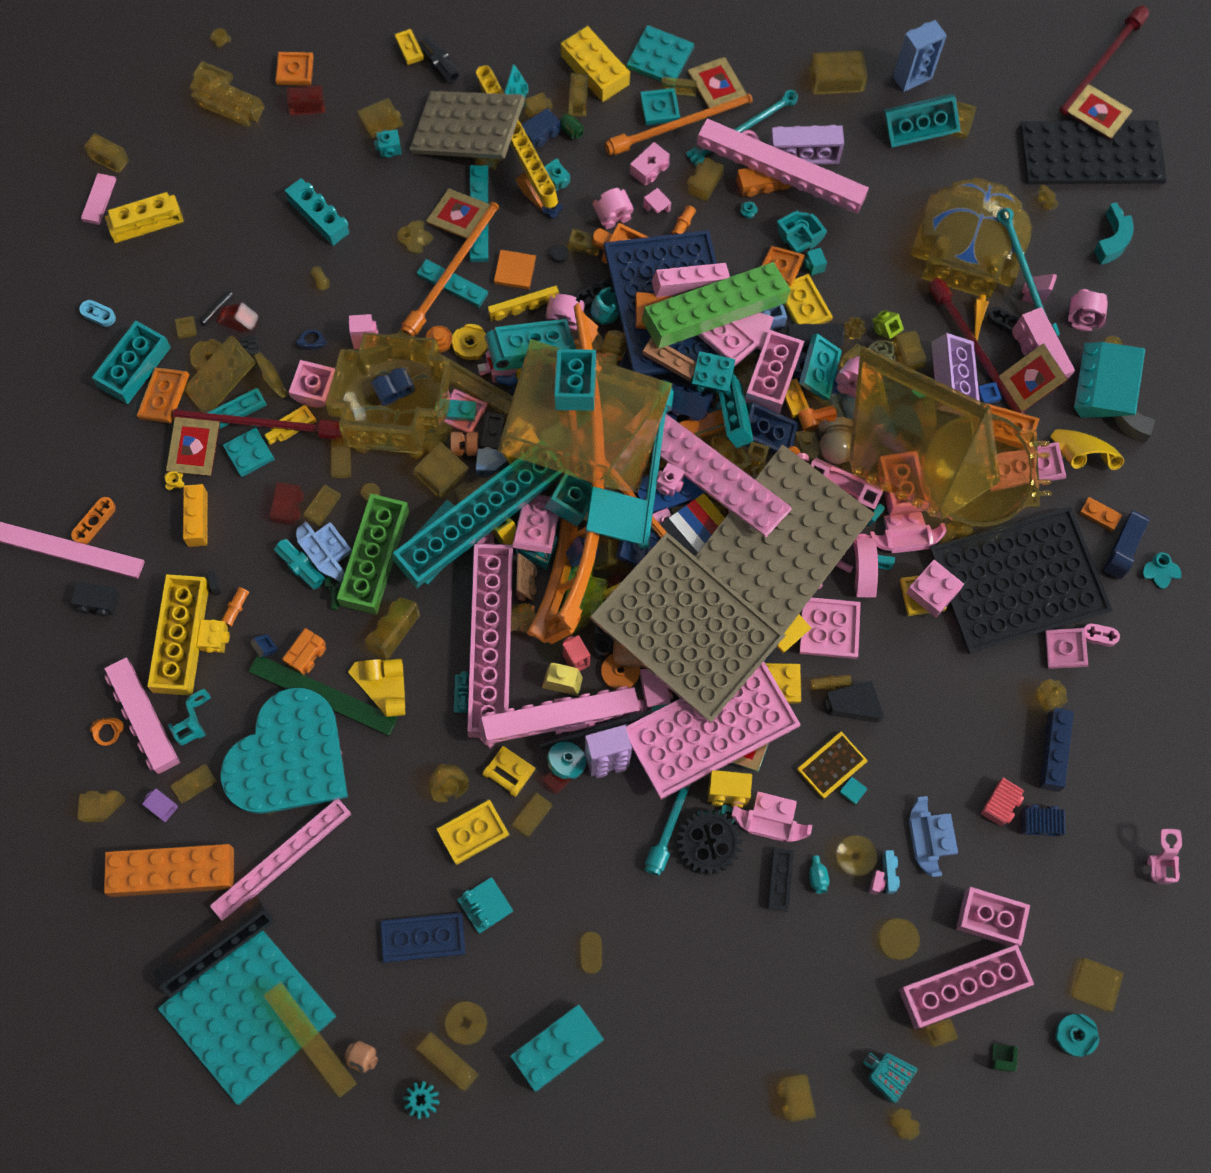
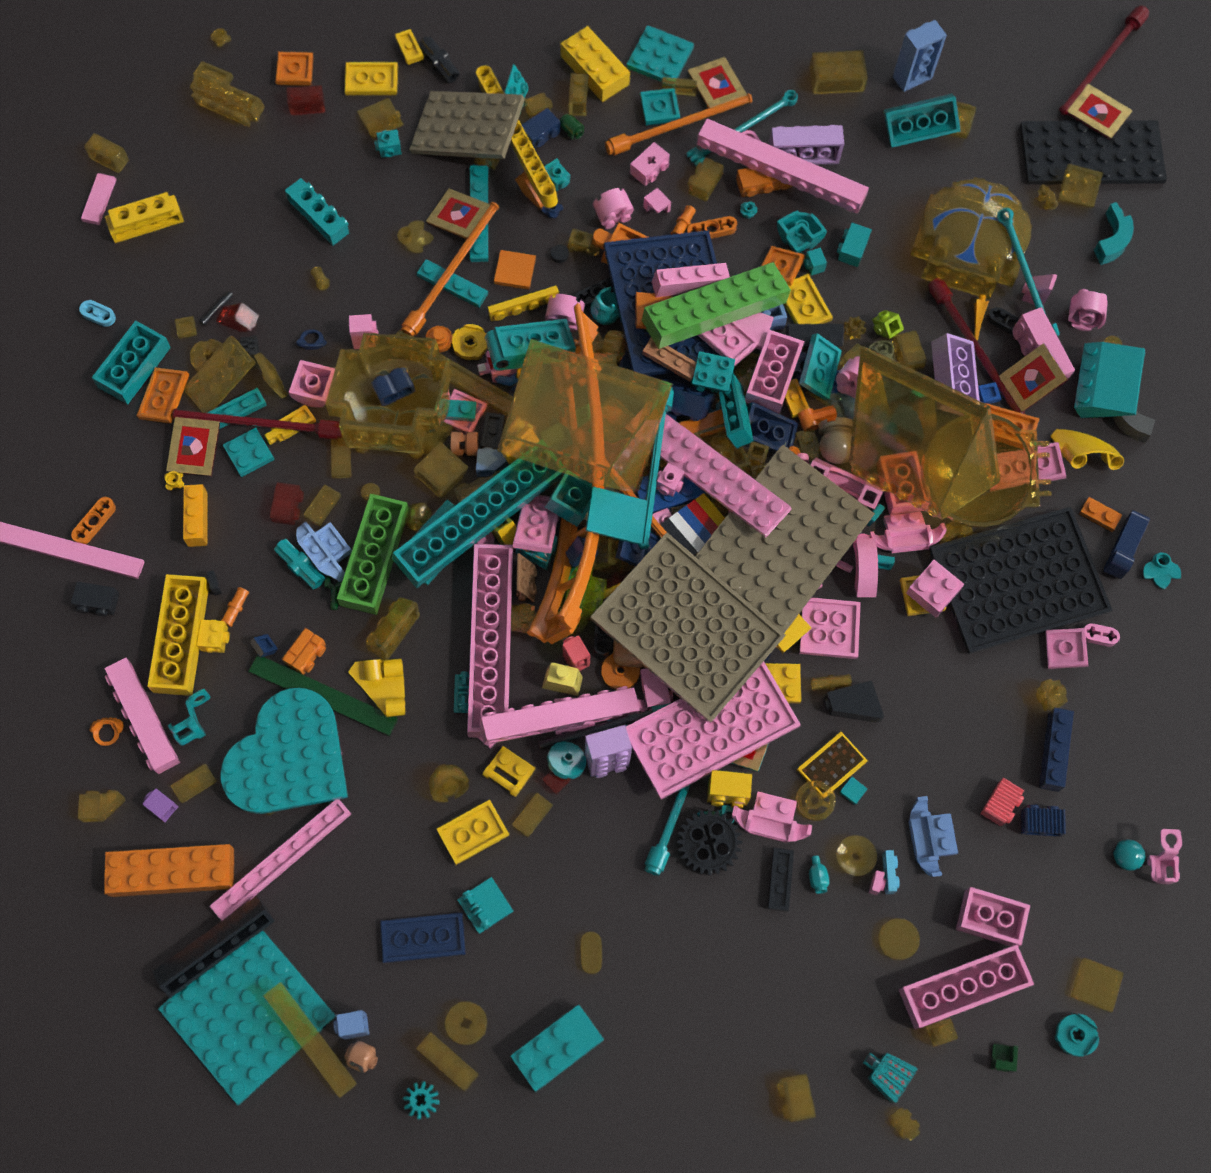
teal brick [555,349,597,411] -> none
none -> medium blue brick [334,1010,369,1039]
none -> yellow tile [345,62,398,95]
none -> clear yellow head [405,503,432,531]
none -> orange beam [687,216,737,239]
none -> clear yellow piece [795,781,835,821]
none -> teal brick [837,223,872,267]
none -> clear yellow plate [1058,164,1103,208]
none -> teal hair [1113,839,1145,871]

